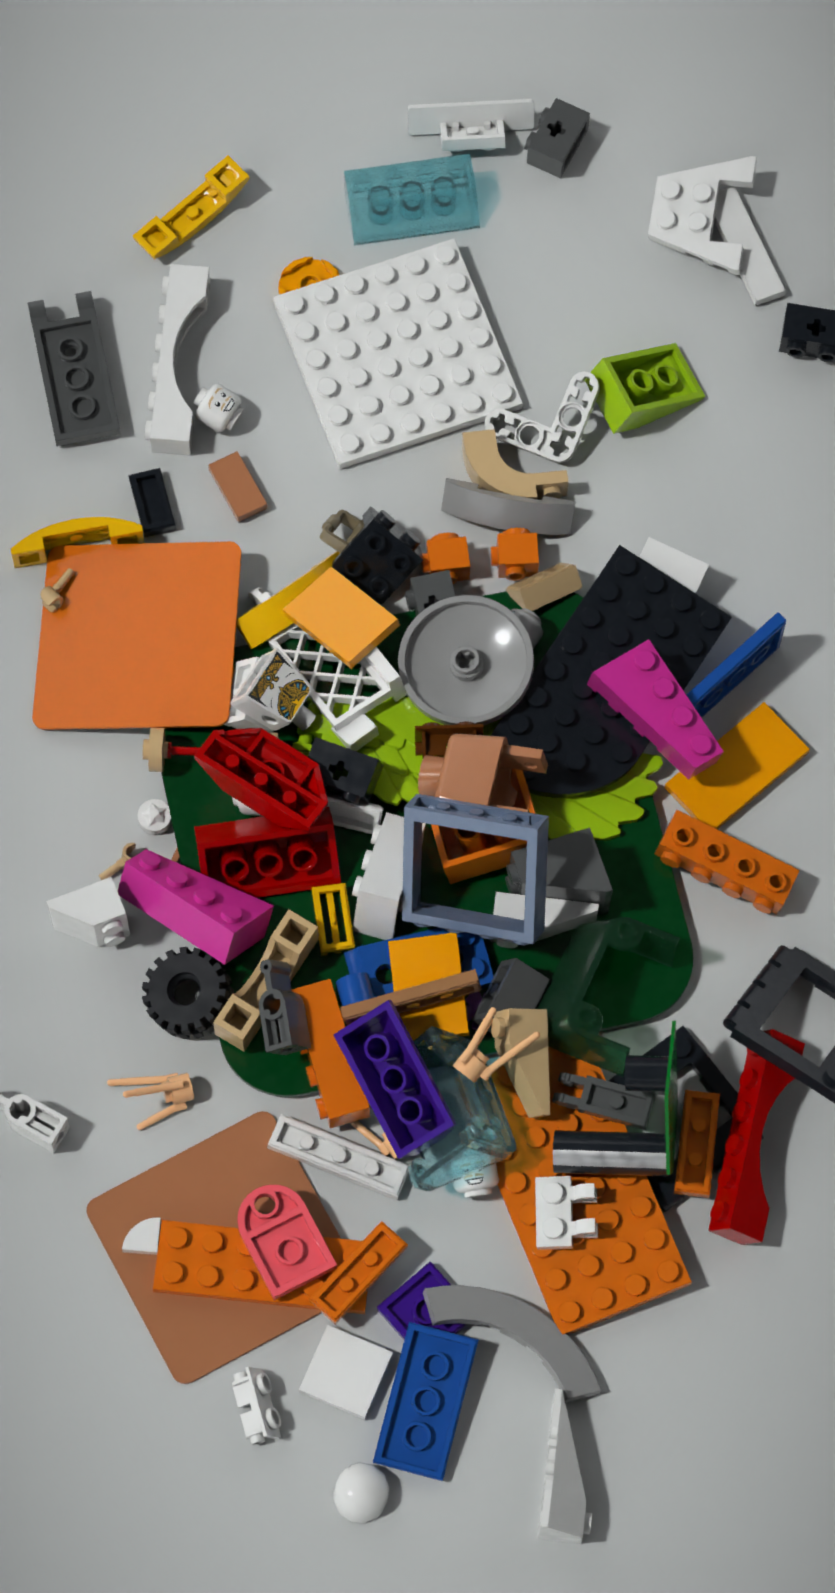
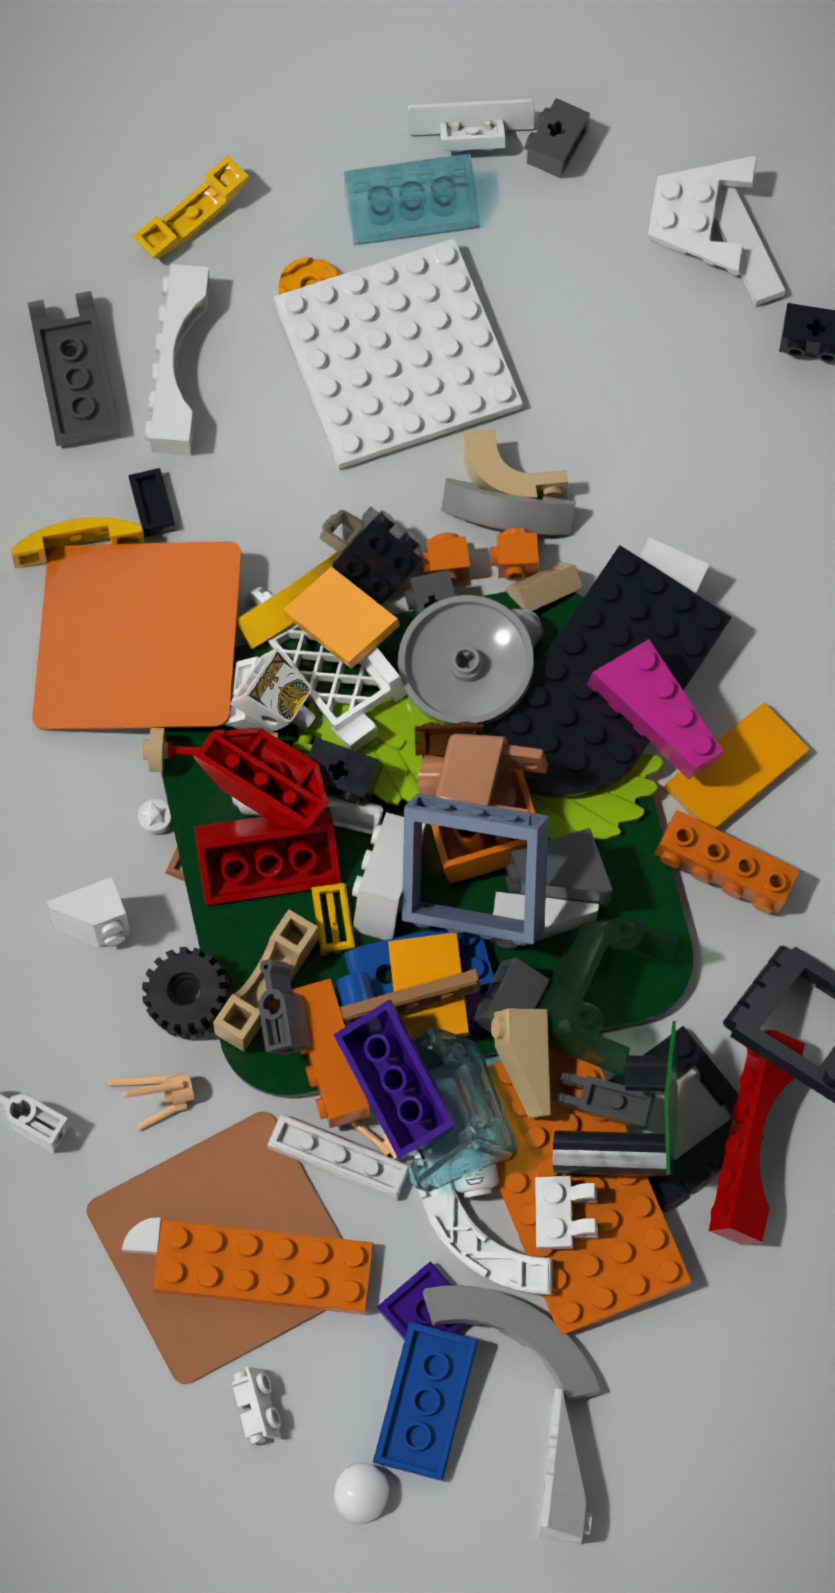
tan hand [40,568,75,613] -> none
tan hand [98,843,136,880] -> none
dark pink wedge [117,849,274,965] -> none
white head [193,383,244,432] -> none
nougat tile [208,451,267,522] -> none
coral tile [237,1185,337,1300] -> none
white tile [299,1324,393,1420] -> none
orange tile [309,1221,408,1325] -> none
light nougat plant [452,1007,540,1083] -> none
white beam [484,371,600,463] -> none
lime slope [585,343,705,434] -> none
orange tile [674,1090,720,1198] -> none
blue tile [686,612,786,718] -> none
none -> white tile [415,1153,553,1295]

